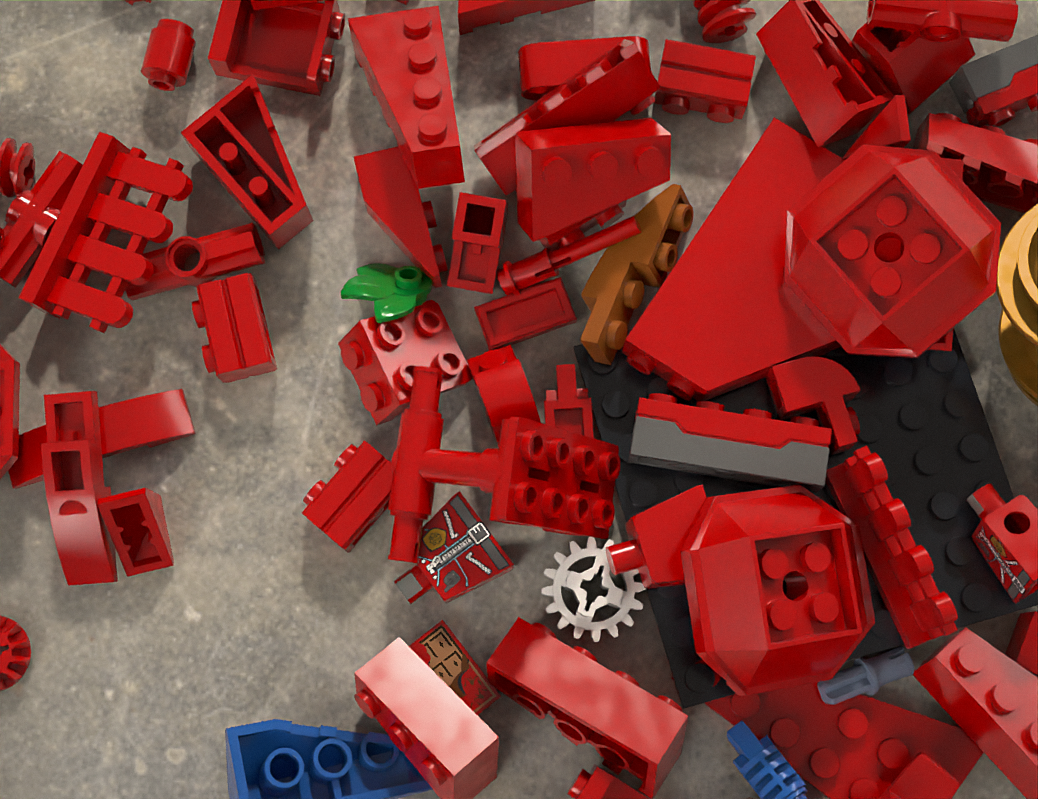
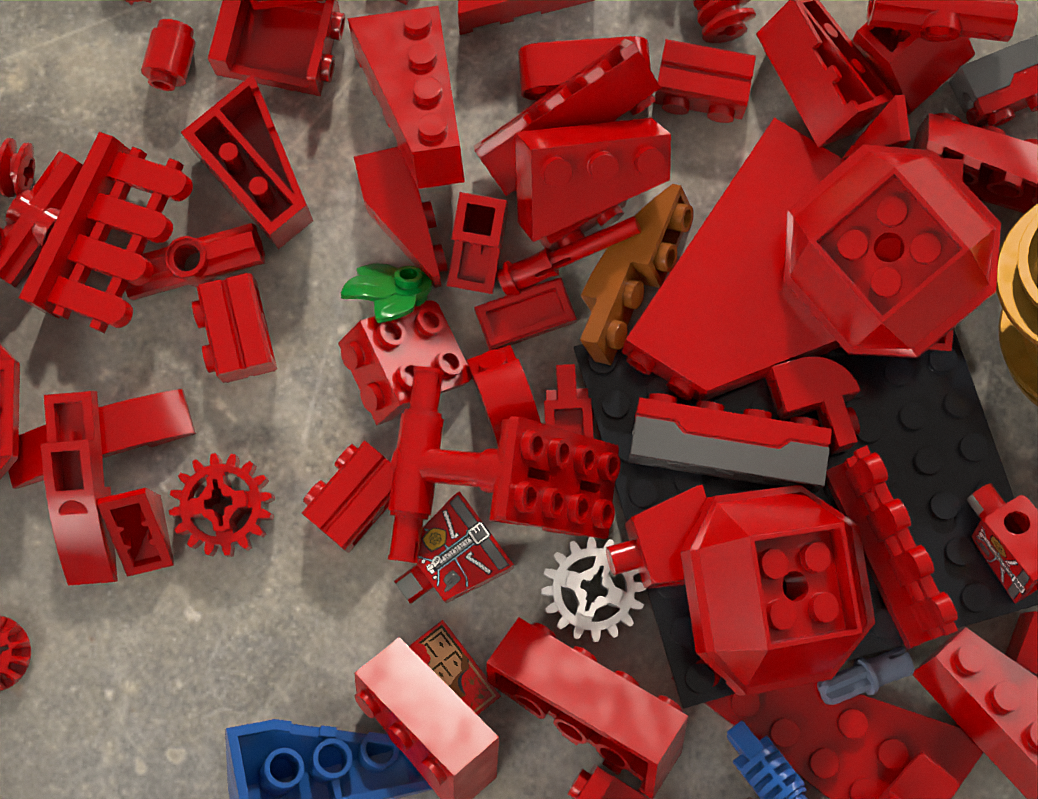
none -> red gear [169,453,275,557]

